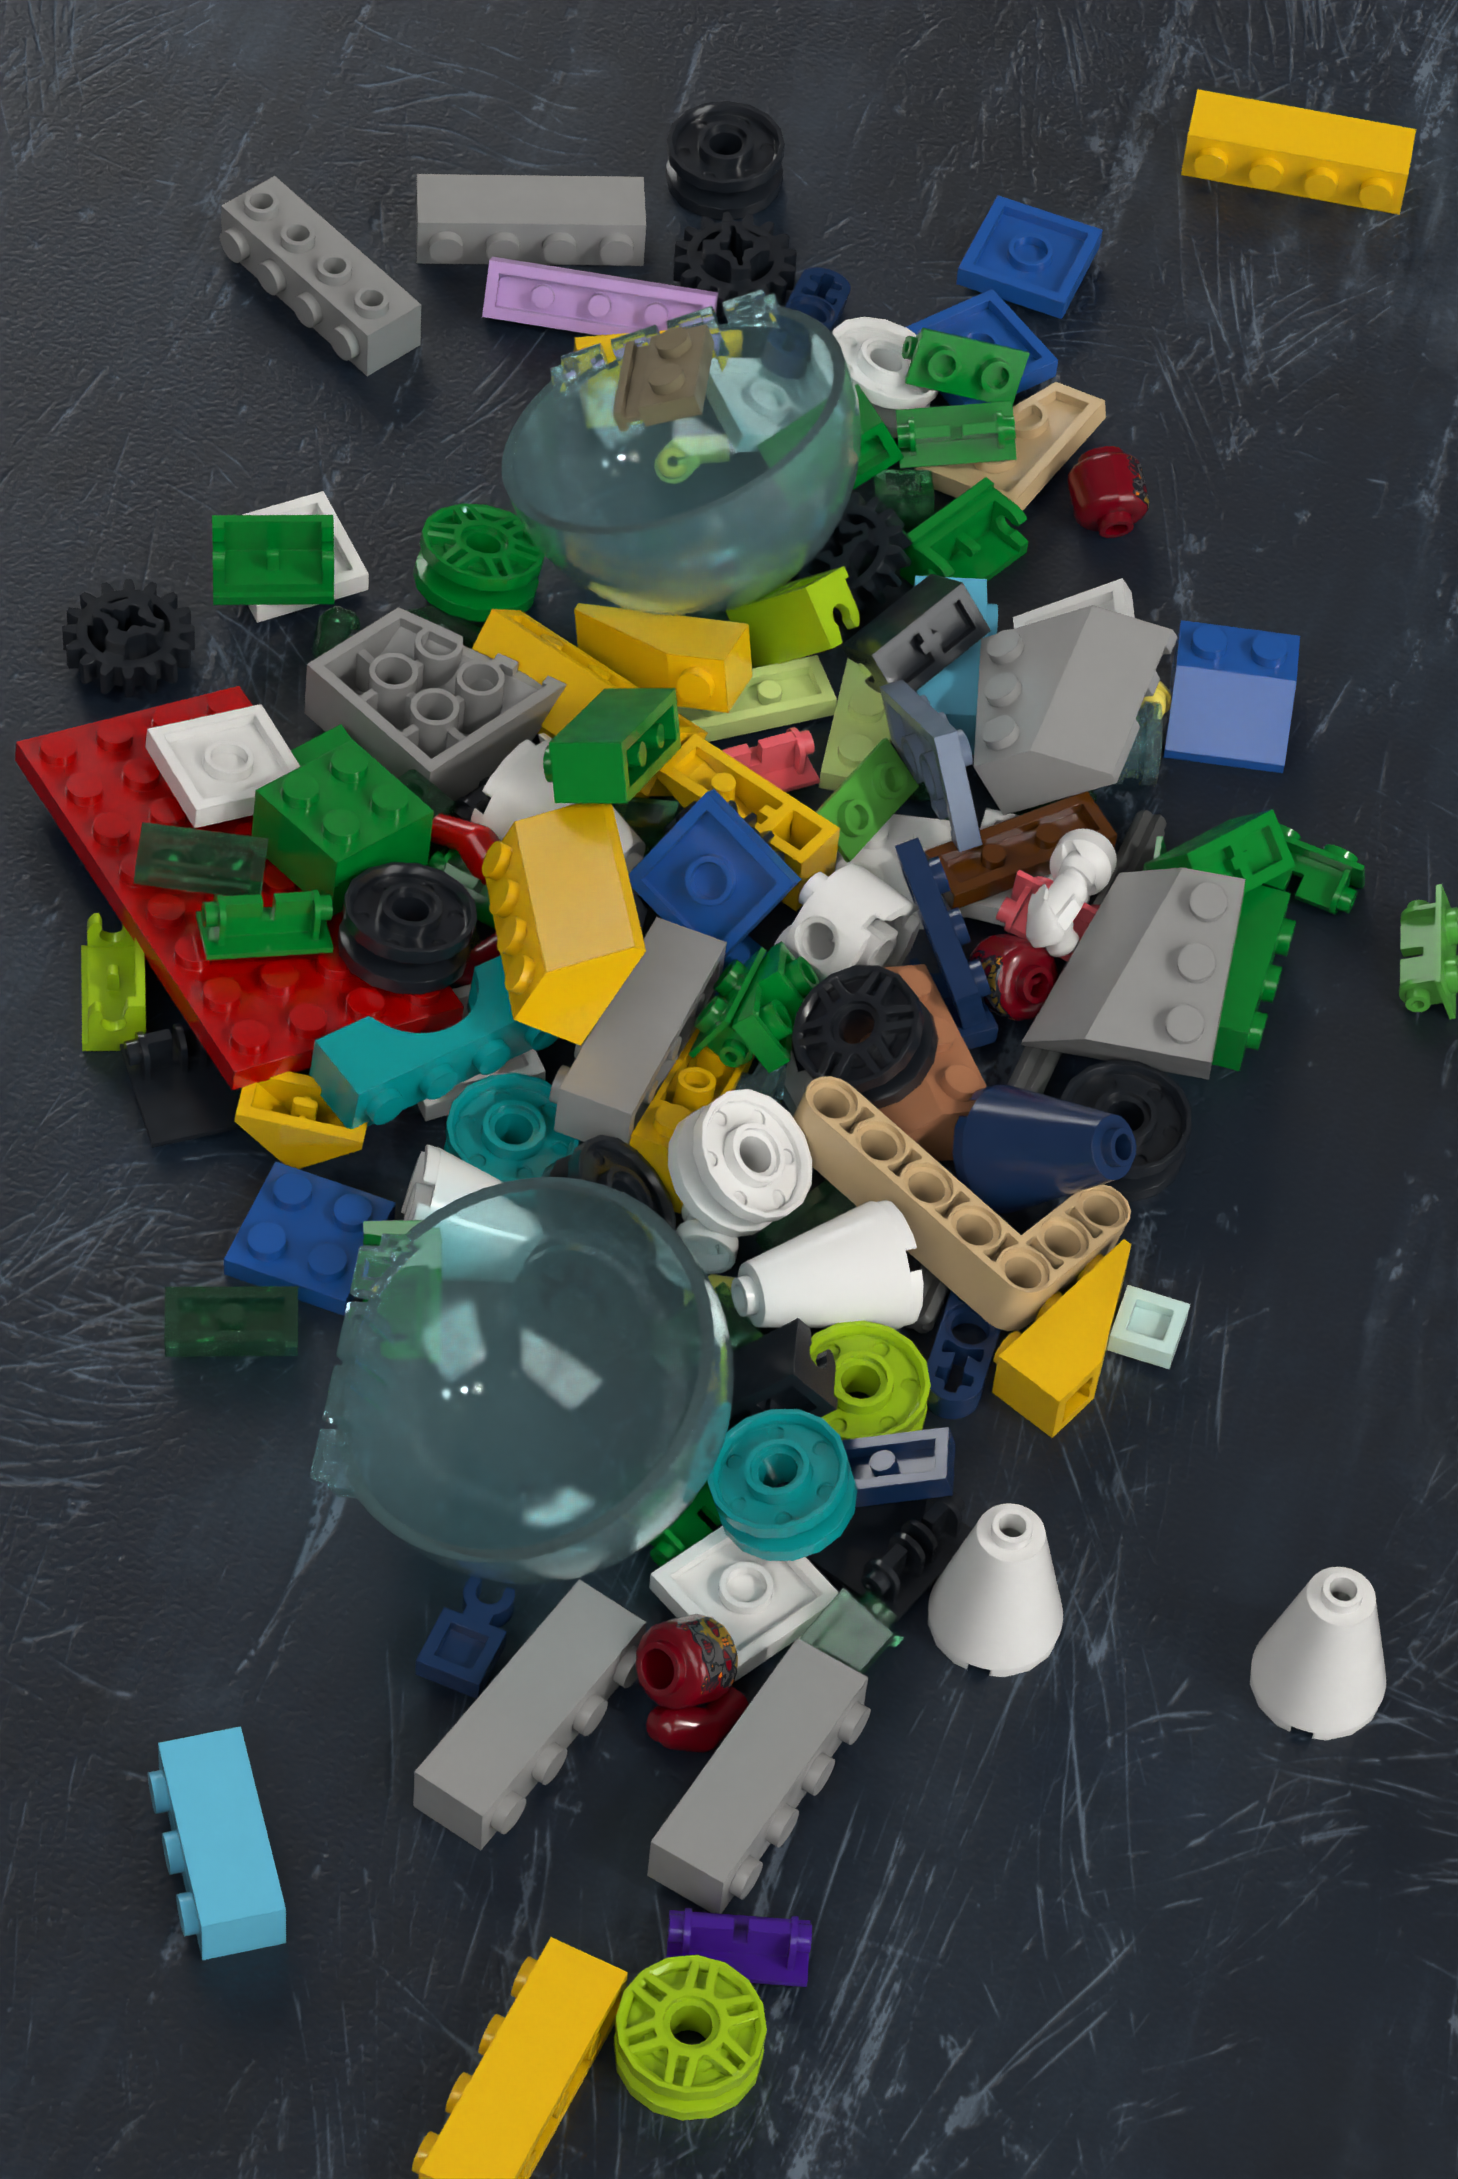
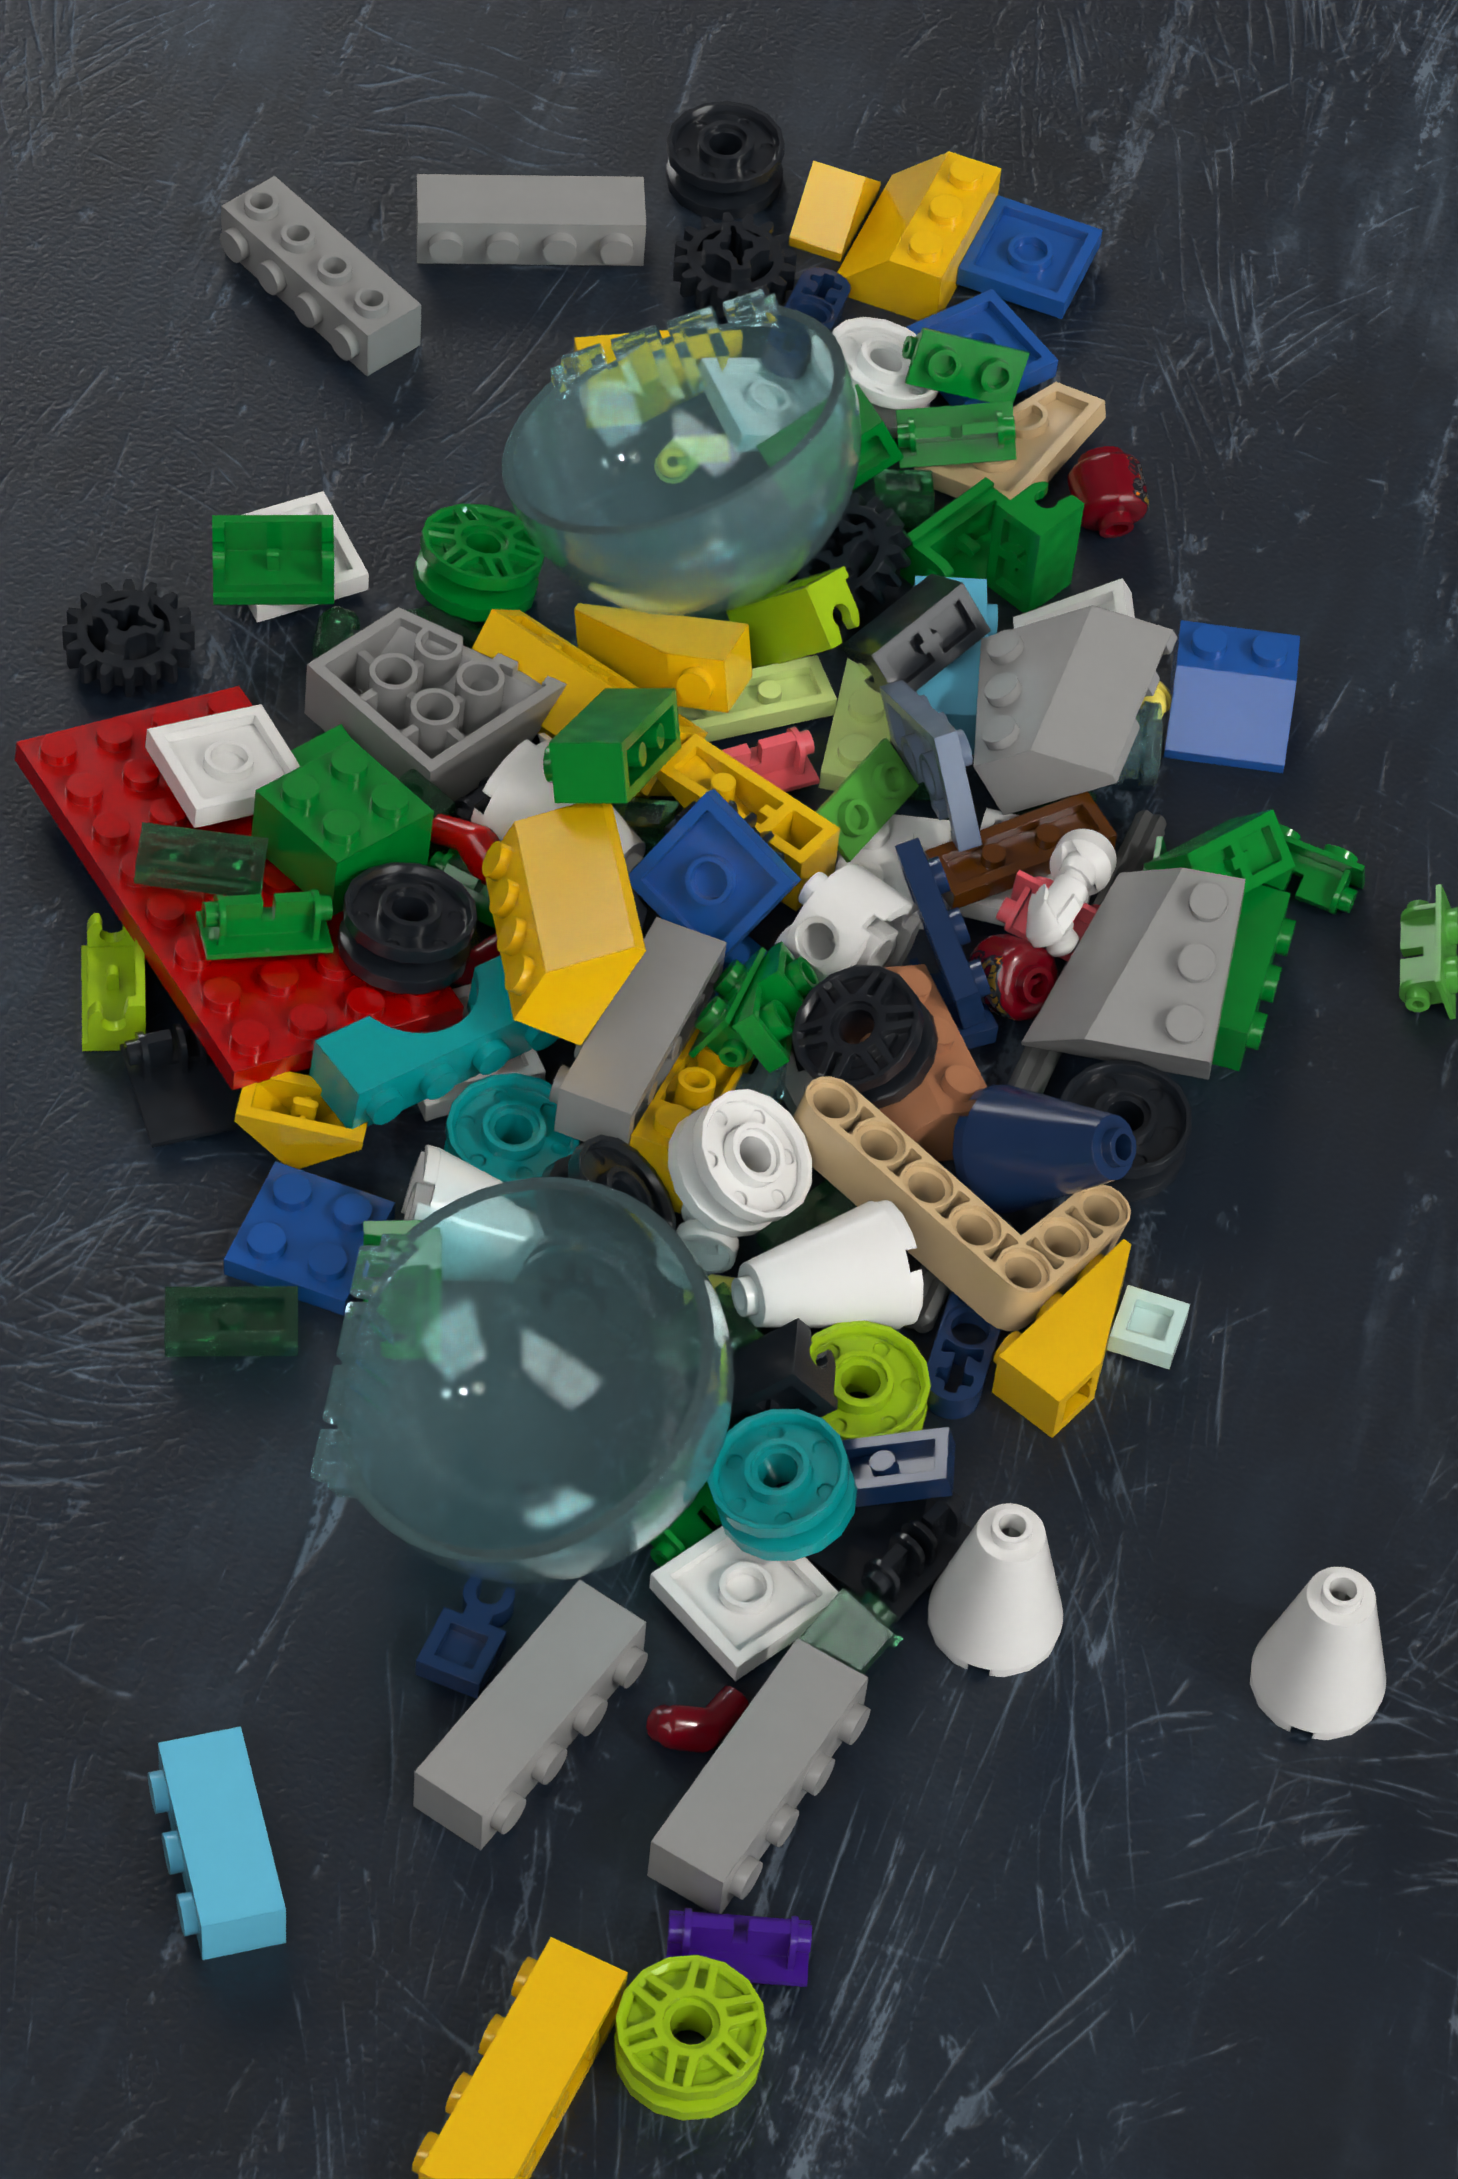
lavender plate [482,257,718,335] -> none
dark tan plate [612,324,714,432] -> none
dark red head [636,1614,738,1710] -> none
yellow brick [1181,89,1416,215] -> none
none -> yellow slope [789,160,881,262]
none -> yellow slope [837,151,1002,321]
none -> green hinge [985,481,1085,613]

